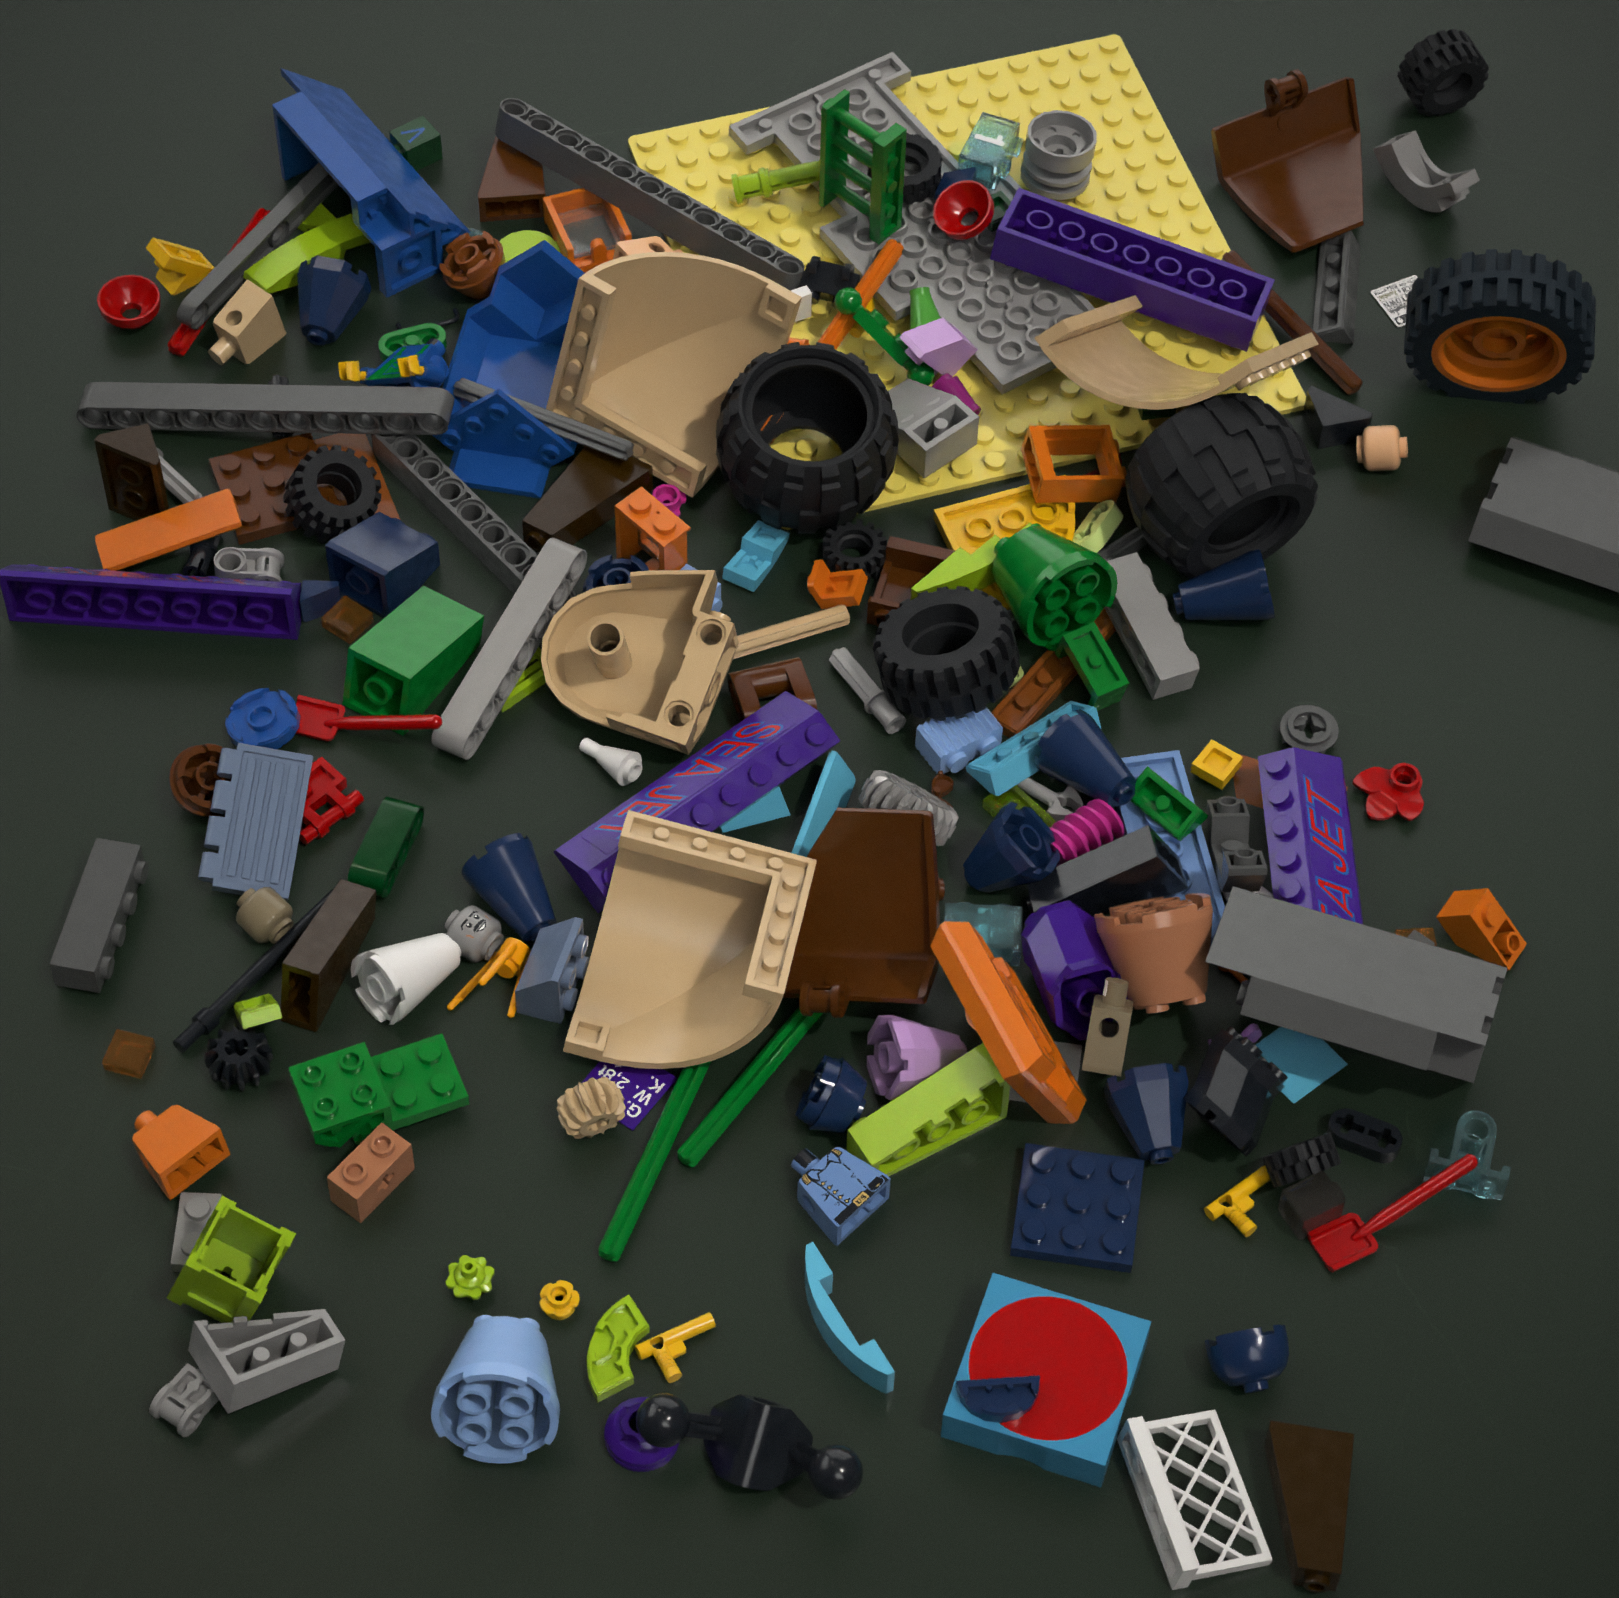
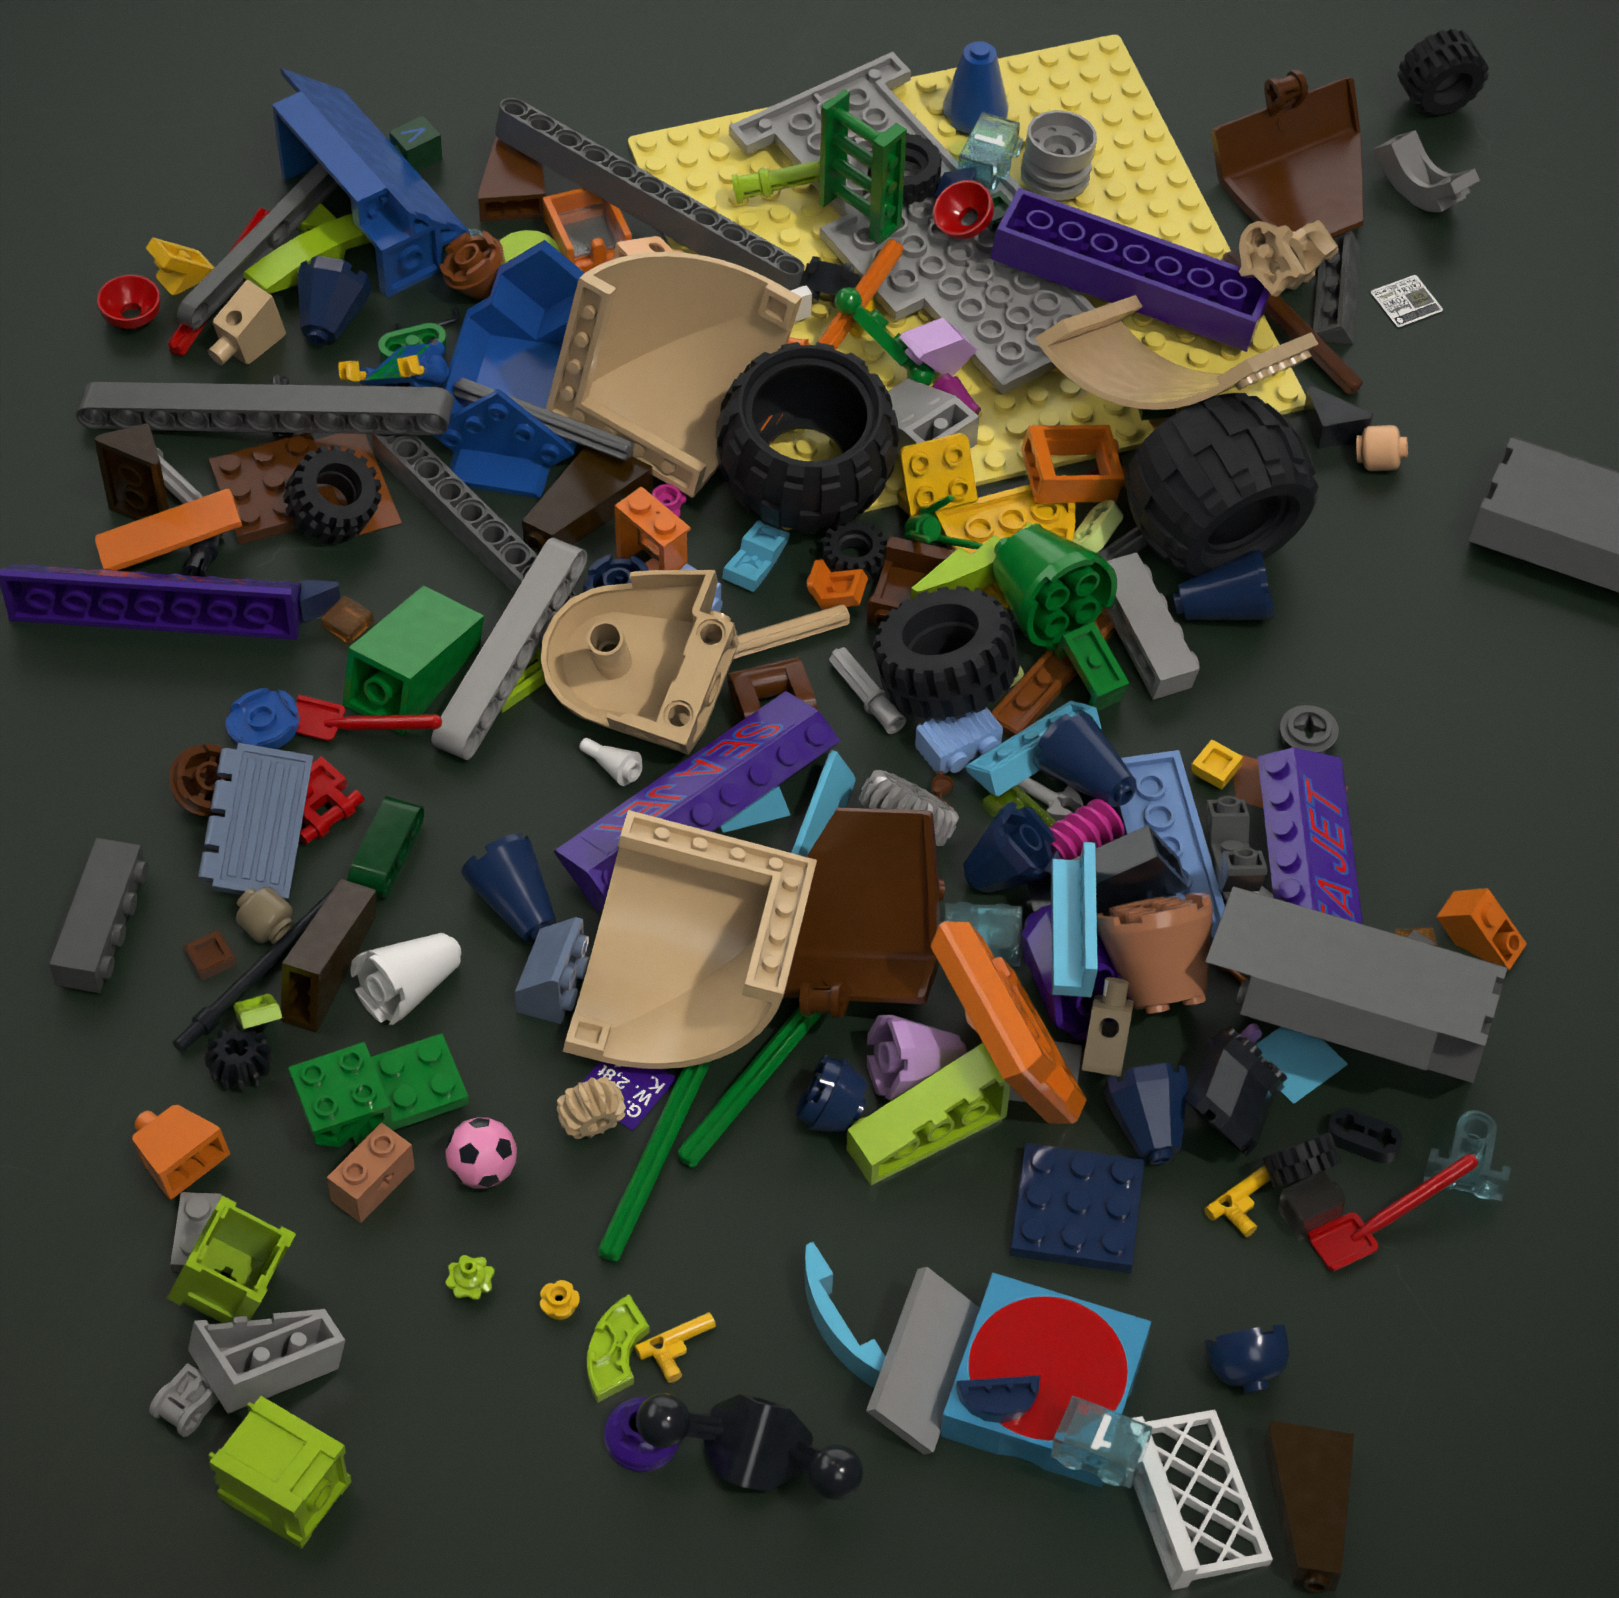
clear orange tile [102,1029,156,1079] -> none
light grey piece [214,547,285,582] -> none
dark blue slope [325,512,440,618] -> none
light blue cone [431,1315,560,1464] -> none
light grey head [444,905,504,963] -> none
light orange plant [447,937,531,1018] -> none
medium blue torso [791,1147,891,1246] -> none
bright green cone [909,287,941,330] -> none
green slope [1130,766,1209,841] -> none
red plate [1352,763,1424,821] -> none
black wheel [1404,249,1596,404] -> none
none -> reddish brown tile [184,930,237,981]
none -> lime container [209,1396,352,1549]
none -> bright pink piece [446,1117,517,1189]
none -> light grey tile [866,1267,980,1455]
none -> yellow bracket [896,433,978,517]
none -> green plant [904,495,983,550]
none -> blue cone [943,41,1008,134]
none -> medium azure fence [1051,842,1098,997]
none -> clear light blue brick [1051,1395,1152,1488]
none -> tan hips [1239,220,1338,296]

